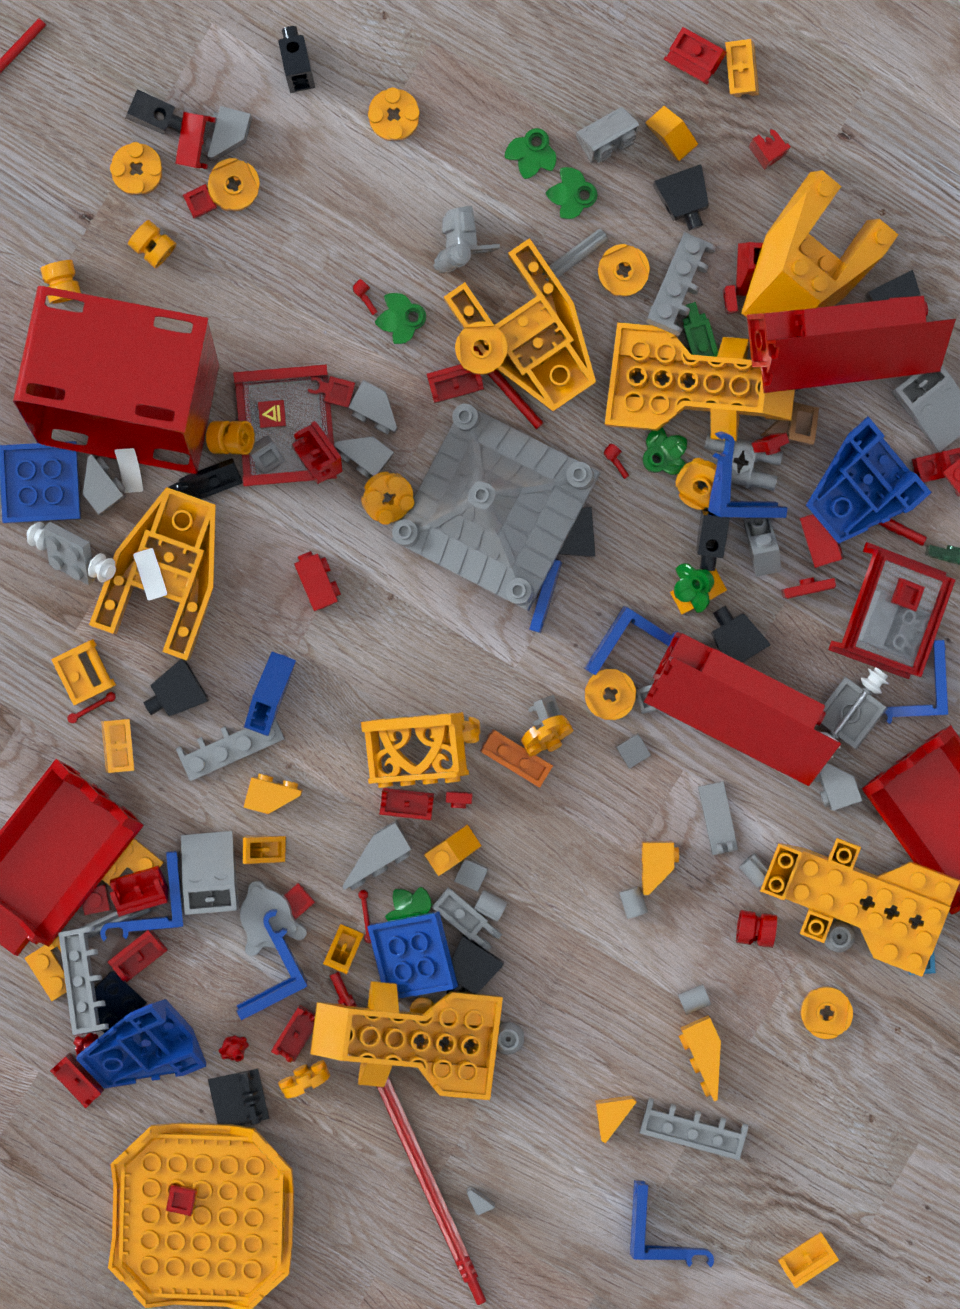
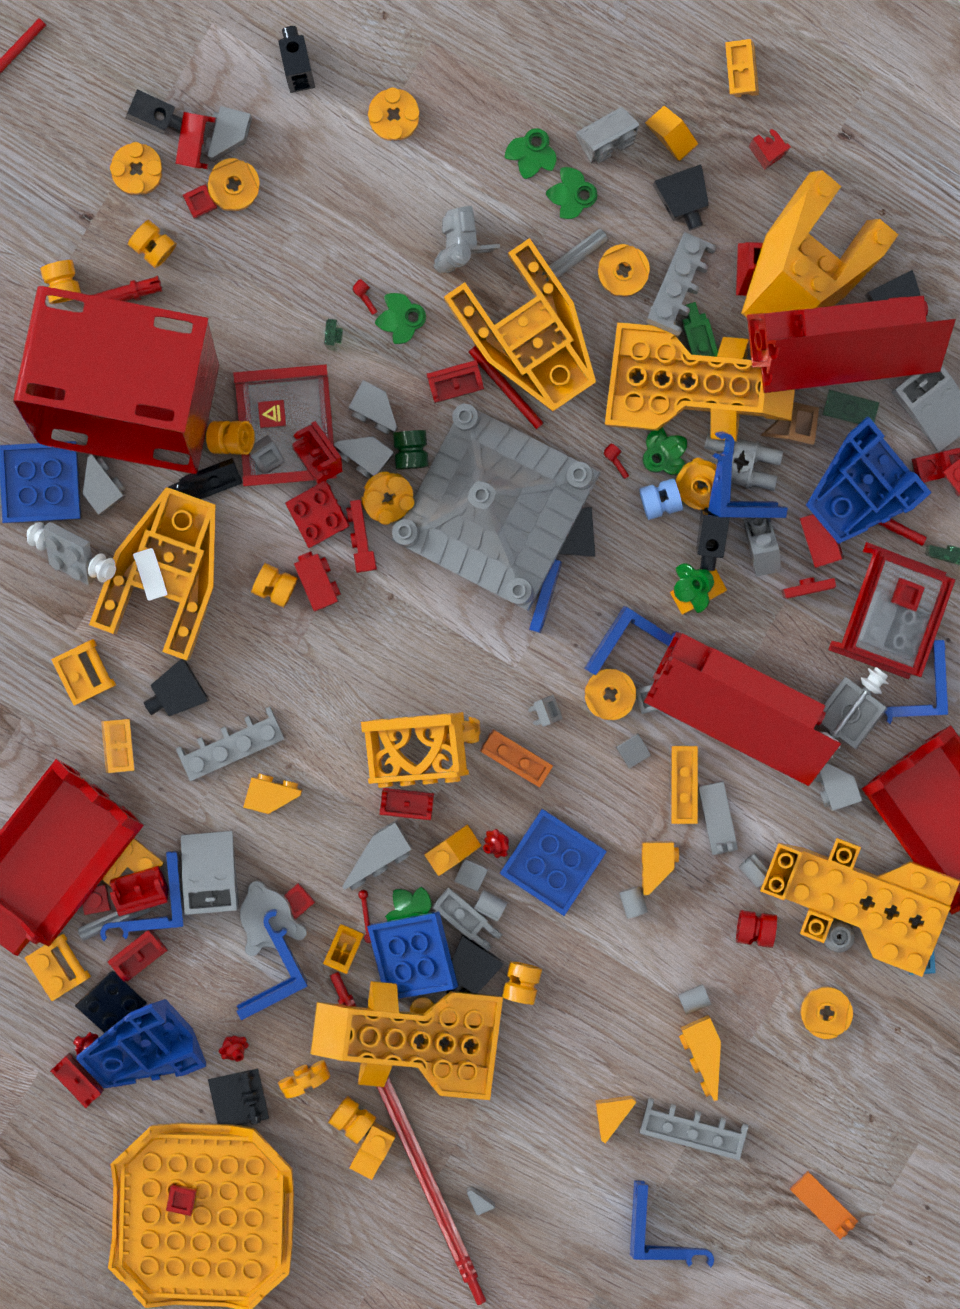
light grey hinge [59,926,109,1036] -> none
red hinge [67,692,116,723] -> none
white sticker [115,448,143,493] -> none
light orange slope [243,835,286,864] -> none
blue slope [244,652,296,736] -> none
red hinge [271,1004,315,1063] -> none
red plate [307,376,355,408] -> none
red plate [446,791,472,808] -> none
light orange plate [455,321,507,375] -> none
light grey plate [497,1022,524,1055] -> none
light orange plate [521,715,574,757] -> none
red plate [663,27,727,85] -> none
black torso [711,605,770,662] -> none
red tile [723,285,738,315] -> none
red plate [751,433,789,455] -> none
light orange hinge [778,1232,839,1288] -> none
none -> red pin [93,275,163,302]
none -> light orange wheel [251,563,298,608]
none -> red hinge [285,480,350,548]
none -> clear green plate [324,319,343,351]
none -> light orange wheel [328,1096,377,1144]
none -> red plate [346,500,377,573]
none -> light orange arch [349,1122,396,1180]
none -> dark green wheel [393,430,429,470]
none -> red plant [483,829,509,858]
none -> blue plate [499,809,607,916]
none -> light orange wheel [502,961,542,1005]
none -> light blue wheel [639,478,683,520]
none -> light orange plate [671,746,698,824]
none -> orange hinge [790,1171,858,1240]
none -> clear green plate [822,389,880,425]

